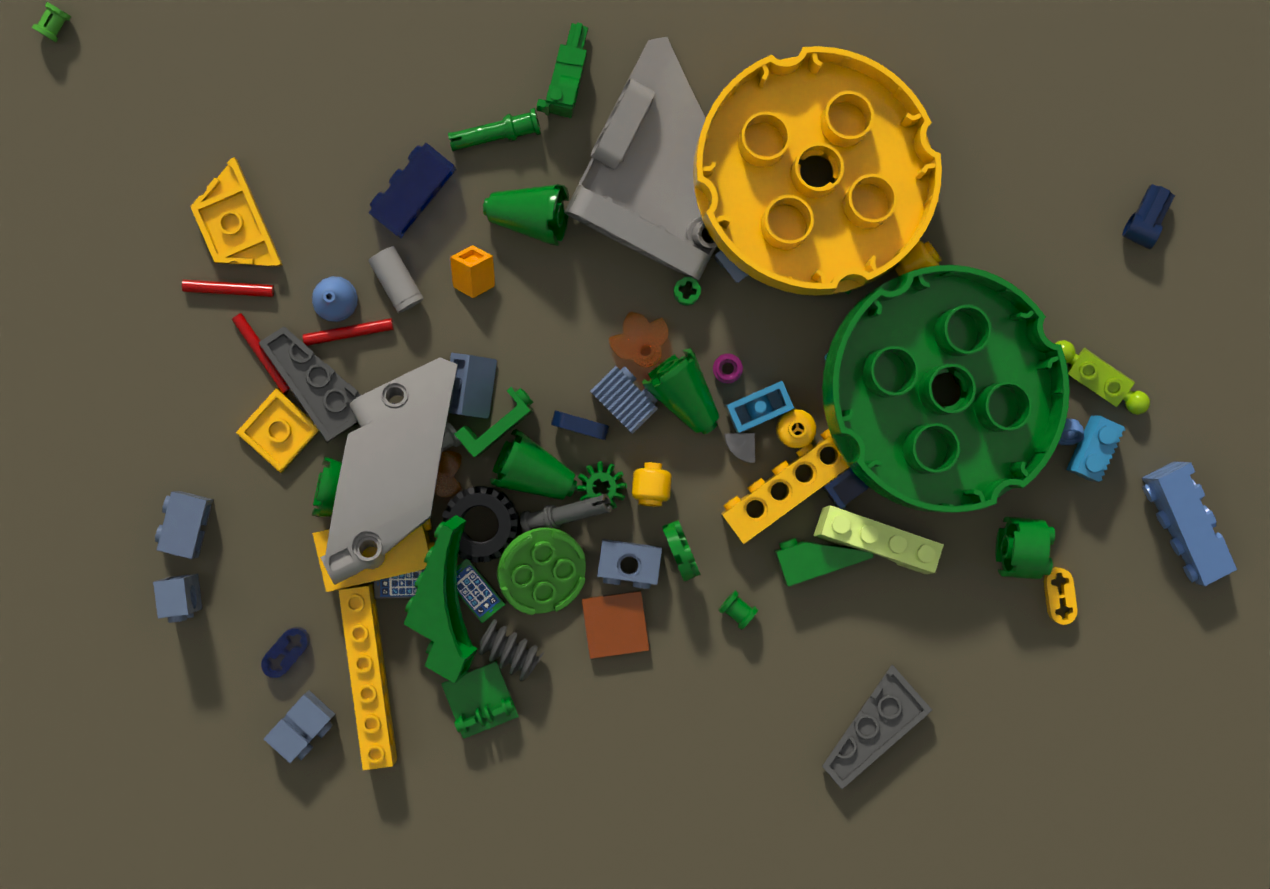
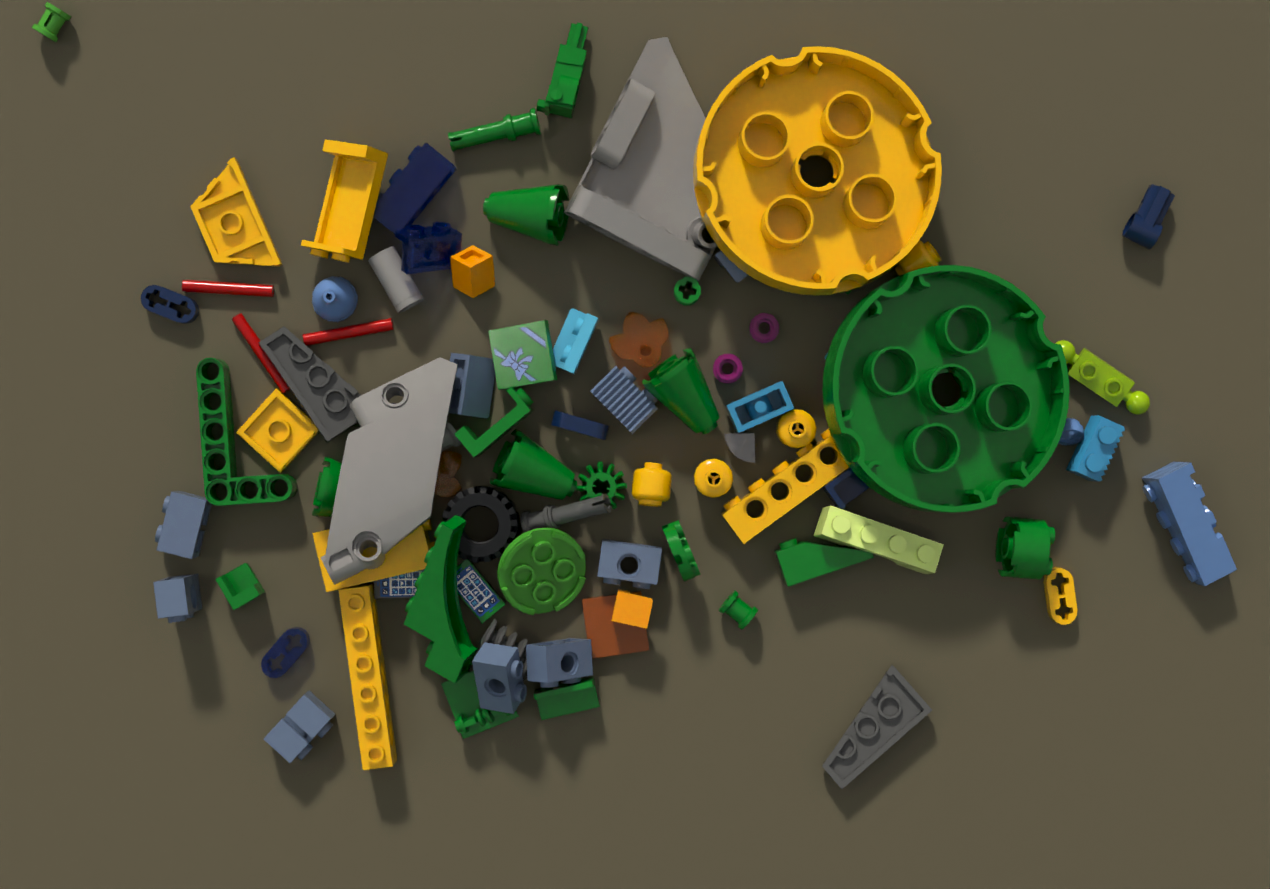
none -> dark blue beam [141,285,199,324]
none -> green beam [196,358,298,506]
none -> green panel [216,563,265,610]
none -> yellow panel [301,139,388,263]
none -> clear blue bracket [395,222,462,274]
none -> sand blue brick [472,642,527,714]
none -> green tile [488,320,558,390]
none -> sand blue brick [526,638,593,688]
none -> green panel [534,676,600,720]
none -> medium azure bracket [553,308,599,375]
none -> light orange panel [611,589,653,629]
none -> yellow head [693,458,733,498]
none -> magenta plate [749,313,779,343]

